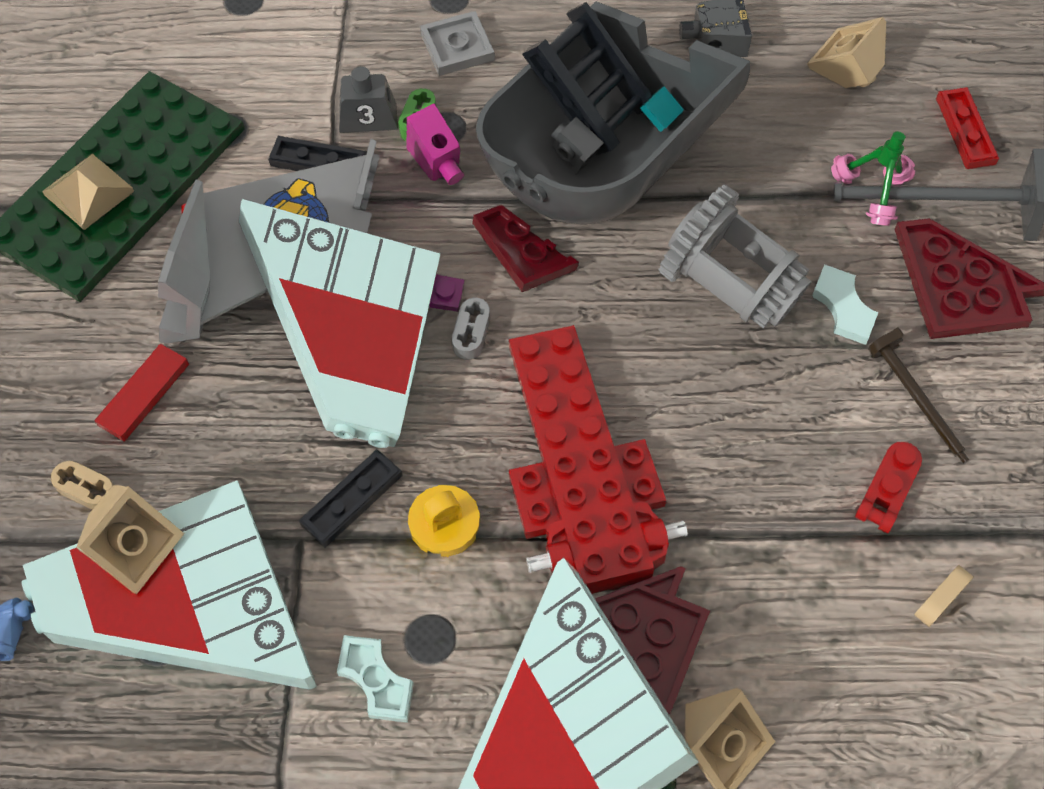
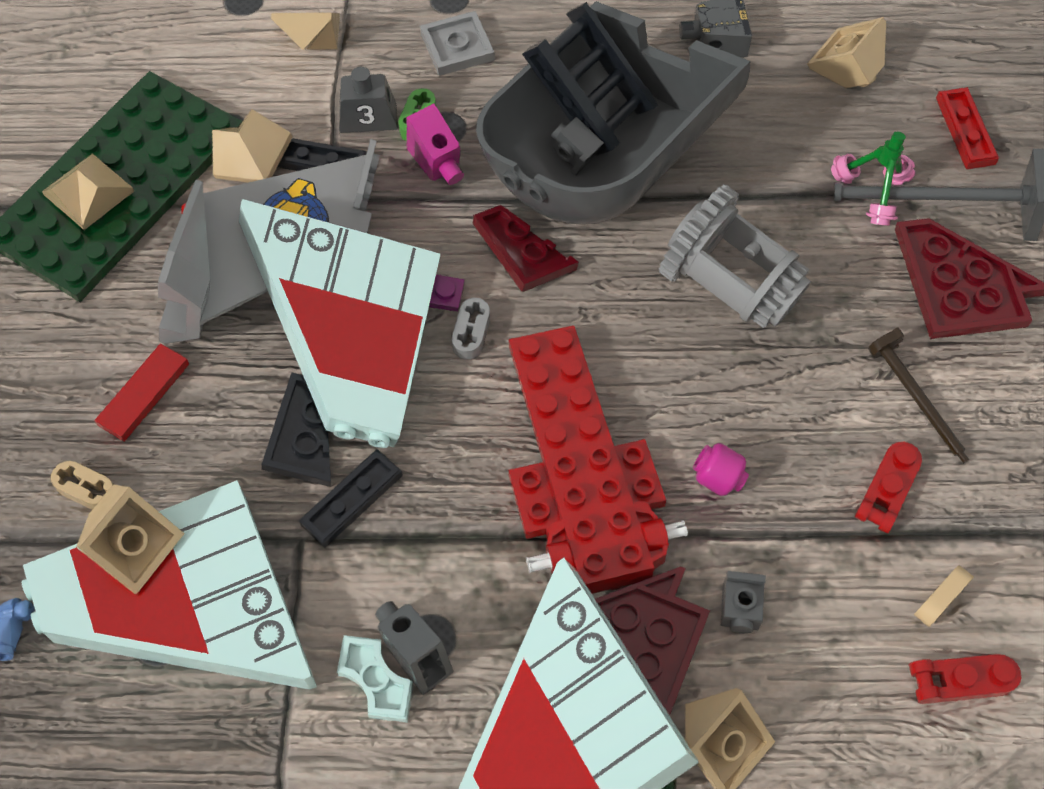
yellow tile [408,485,480,557] -> none
teal tile [640,86,684,132] -> none
light aqua tile [812,264,878,345] -> none
none -> tan slope [212,109,293,183]
none -> black wing [261,372,331,487]
none -> tan slope [271,13,340,50]
none -> dark grey torso [375,601,454,695]
none -> dark pink head [693,443,749,496]
none -> dark grey brick [721,571,766,634]
none -> red plate [909,654,1022,704]

